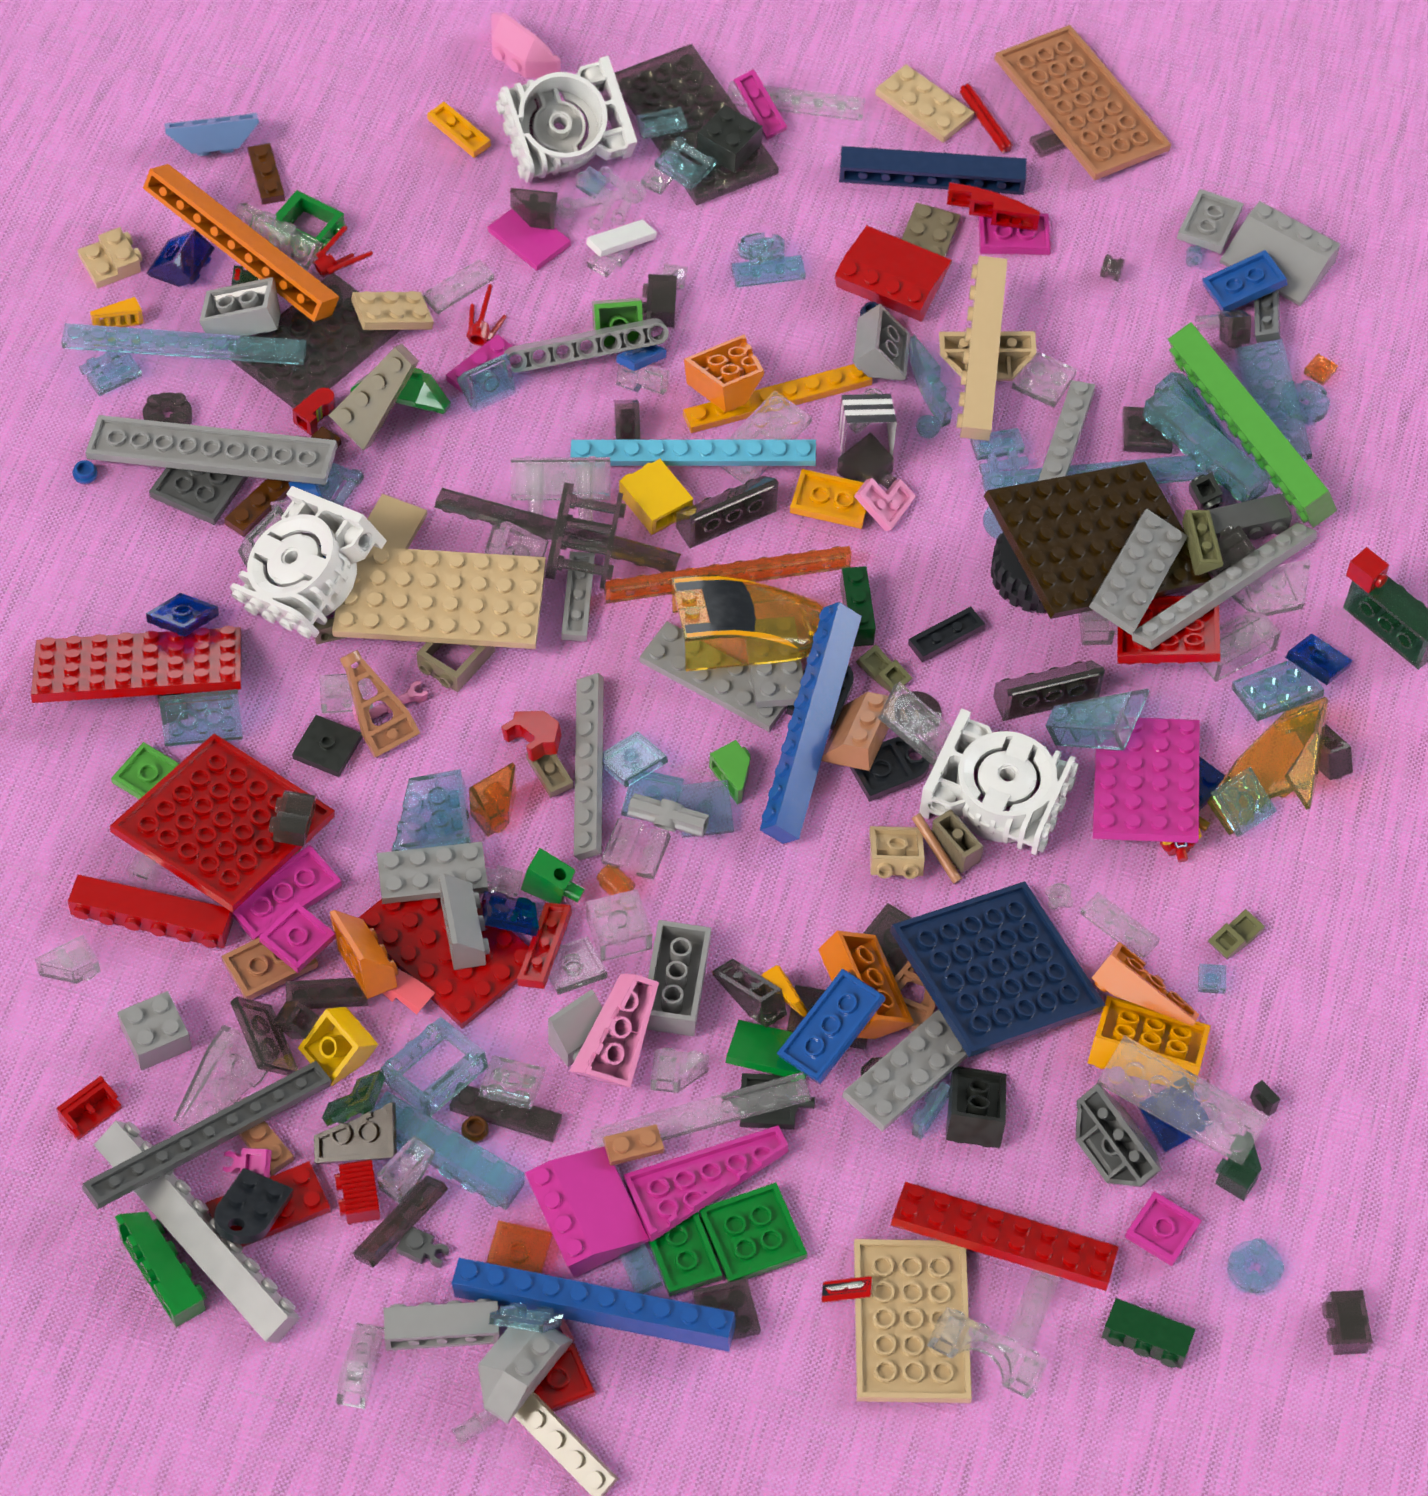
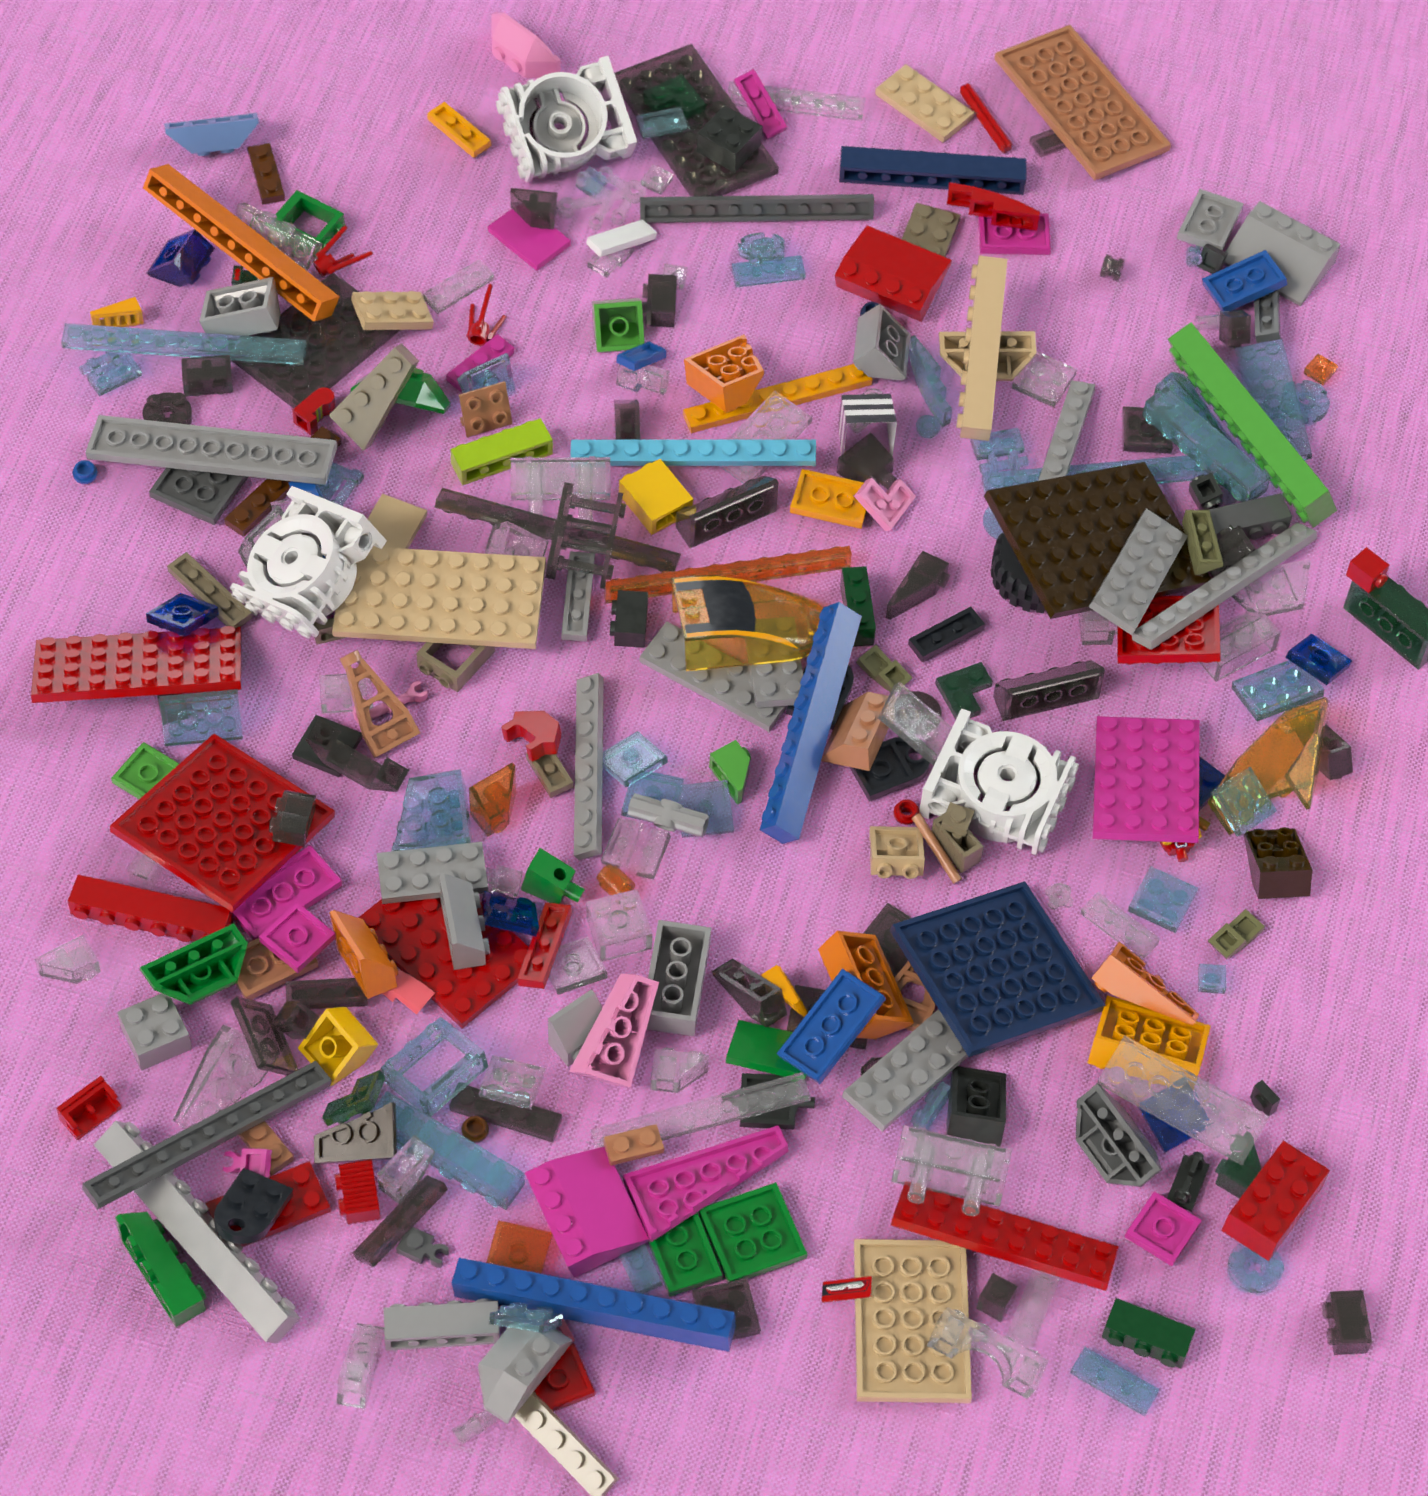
tan plate [77,227,143,289] -> none
light grey beam [503,318,669,372] -> none
clear light blue plate [654,136,717,190] -> none
clear light blue wedge [1045,689,1150,751] -> none
none -> green wedge [140,923,248,1005]
none -> dark tan plate [167,552,253,628]
none -> clear smoke brick [181,355,233,396]
none -> clear smoke slope [306,718,409,792]
none -> lime brick [450,418,553,486]
none -> nougat hinge [459,381,513,437]
none -> pearl dark grey brick [610,590,648,648]
none -> dark grey plate [640,194,874,223]
none -> clear green plate [643,74,706,119]
none -> clear smoke slope [886,550,950,620]
none -> clear piece [891,1125,1012,1216]
none -> red plate [893,799,920,825]
none -> clear green plate [935,662,993,720]
none -> dark tan plate [941,802,975,837]
none -> clear smoke brick [976,1273,1018,1322]
none -> clear light blue plate [1070,1347,1160,1416]
none -> clear light blue plate [1128,866,1198,933]
none -> pearl dark grey hinge [1167,1152,1210,1211]
none -> pearl dark grey plate [1196,243,1228,274]
none -> red brick [1221,1140,1330,1261]
none -> dark brown slope [1244,827,1312,899]

